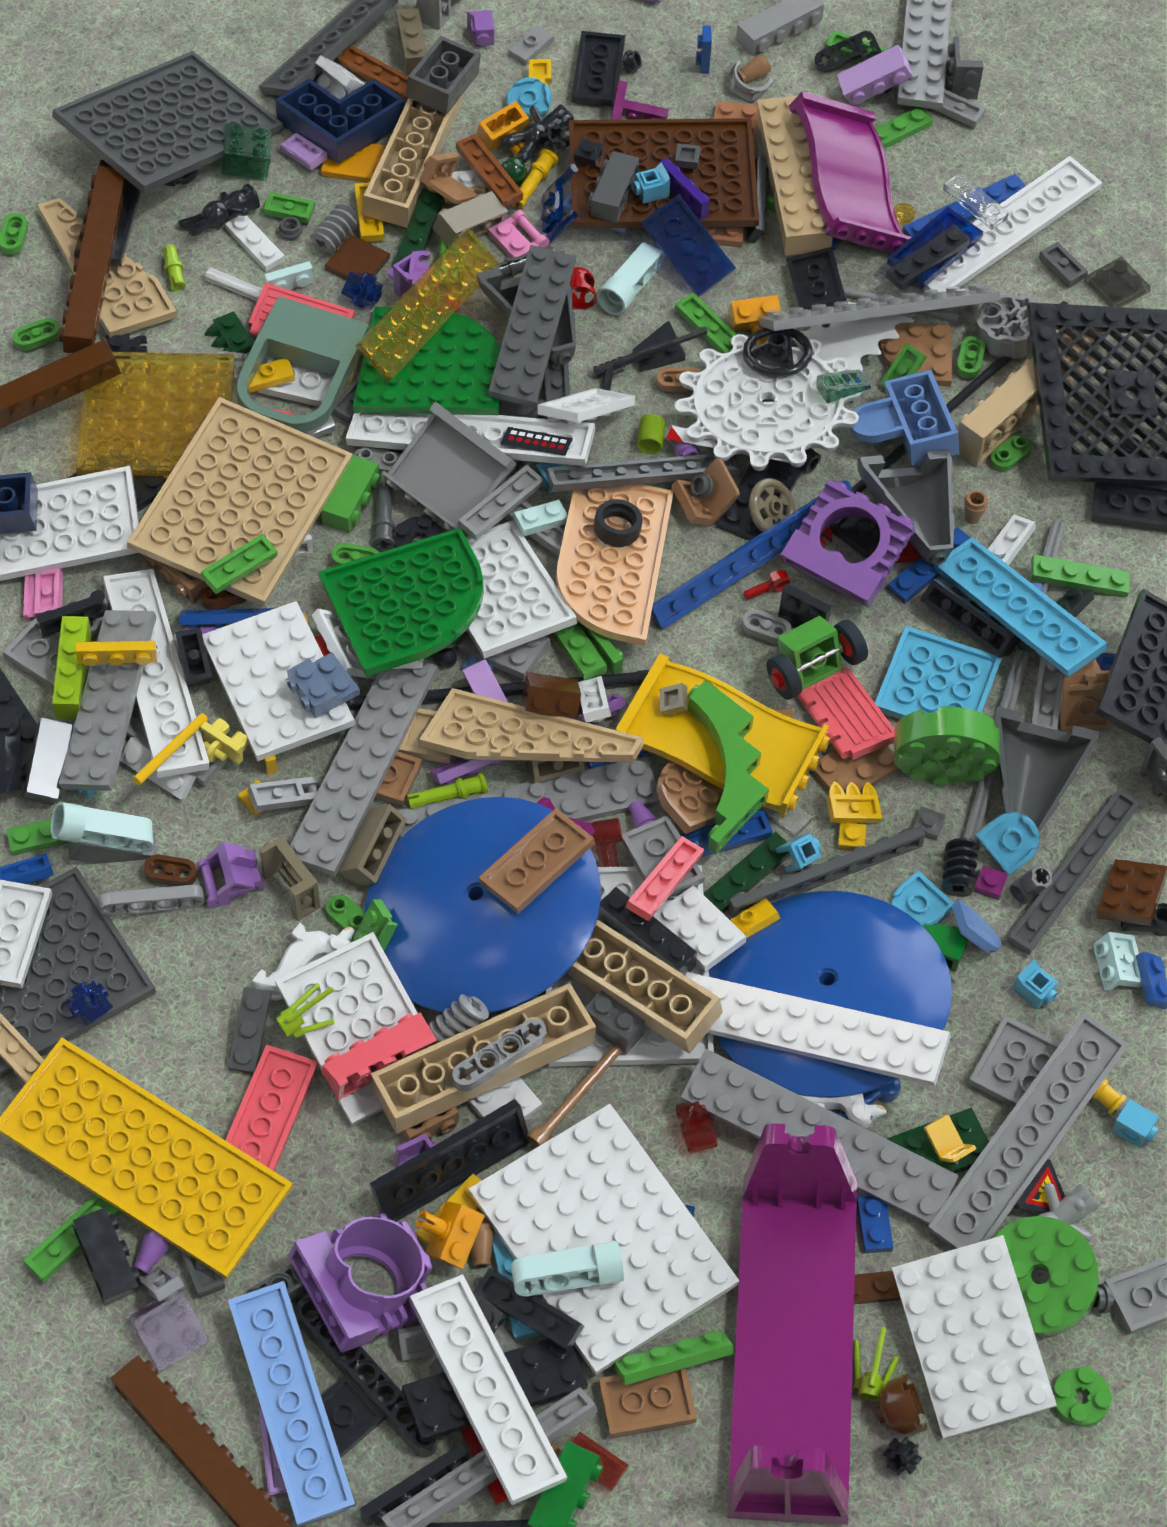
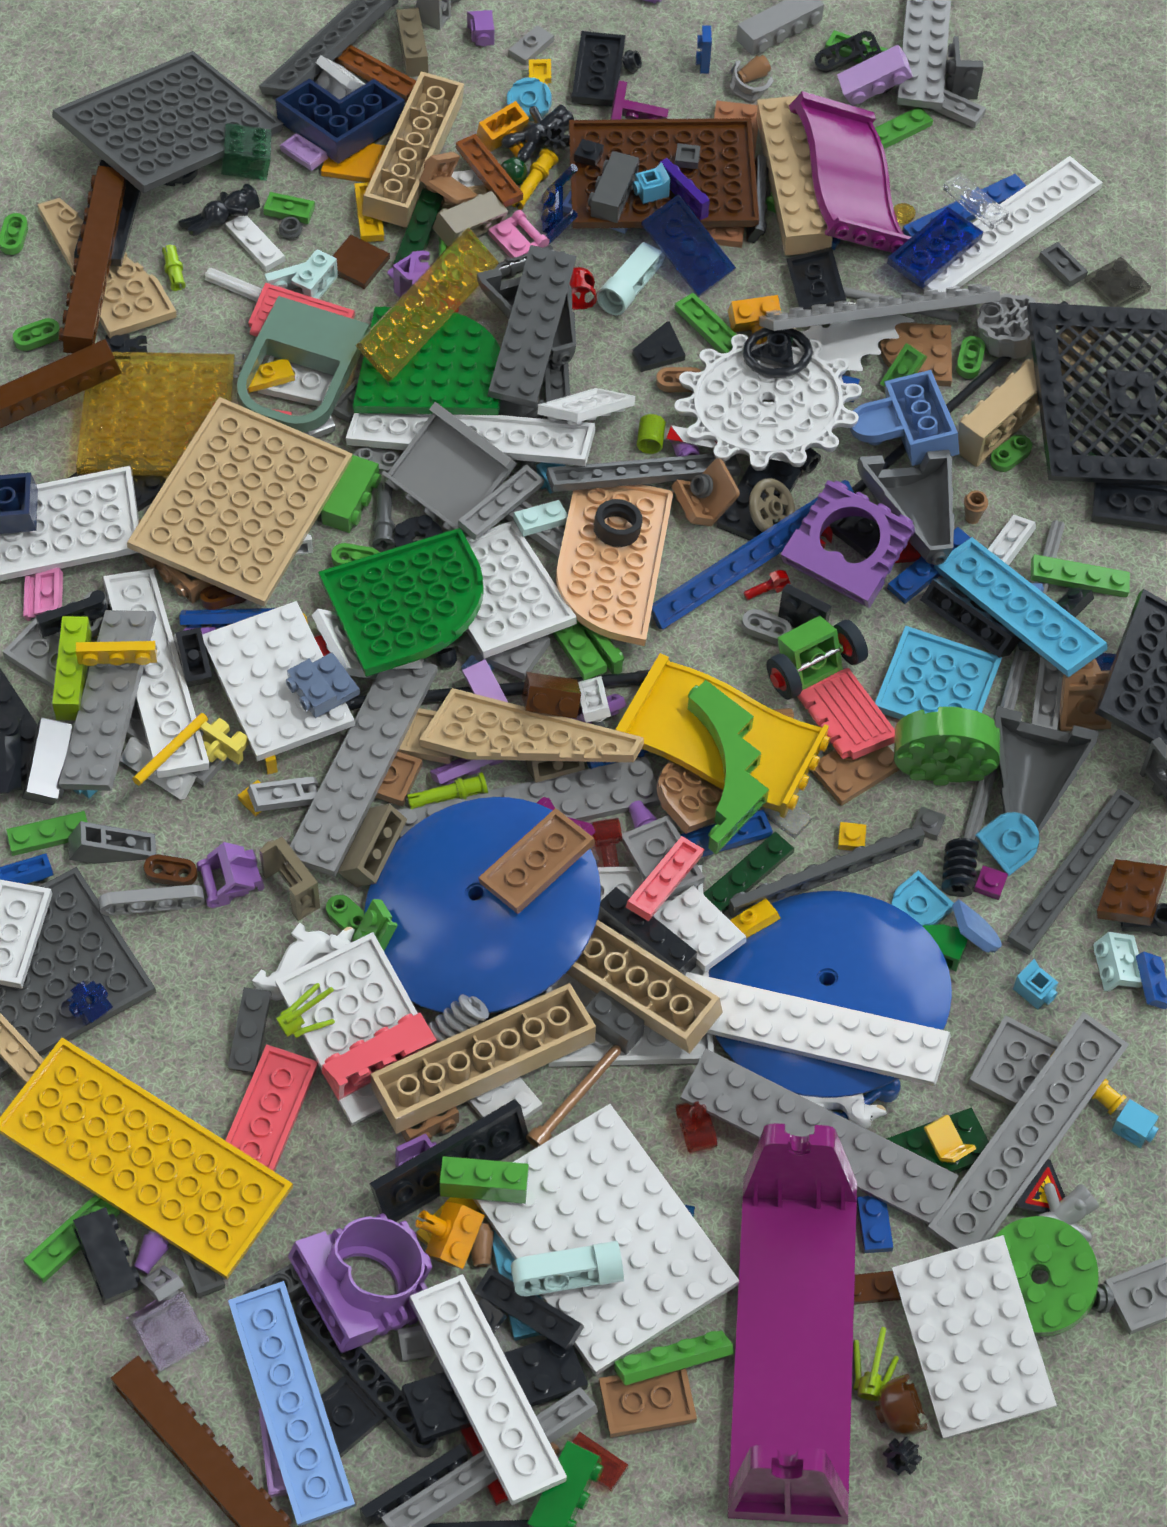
light aqua beam [51,802,153,852] -> none
bright green plate [201,534,278,594] -> none
dark green plate [204,311,254,359] -> none
light grey piece [310,203,357,254] -> none
clear blue brick [341,272,383,308] -> none
dark grey brick [406,36,481,115] -> none
light grey beam [452,1019,546,1091] -> none
black sticker [500,427,573,456] -> none
black piece [593,327,708,391] -> none
dark tan plate [660,683,688,716] -> none
medium azure window [776,833,822,873] -> none
clear green slope [816,369,871,403] -> none
yellow plate [826,782,883,823] -> none
black plate [885,225,970,291] -> none
dark grey piece [1009,865,1053,904] -> none
bright green plate [1053,1366,1112,1427] -> none
none -> light aqua bracket [292,250,338,299]
none -> bright green brick [440,1156,529,1204]

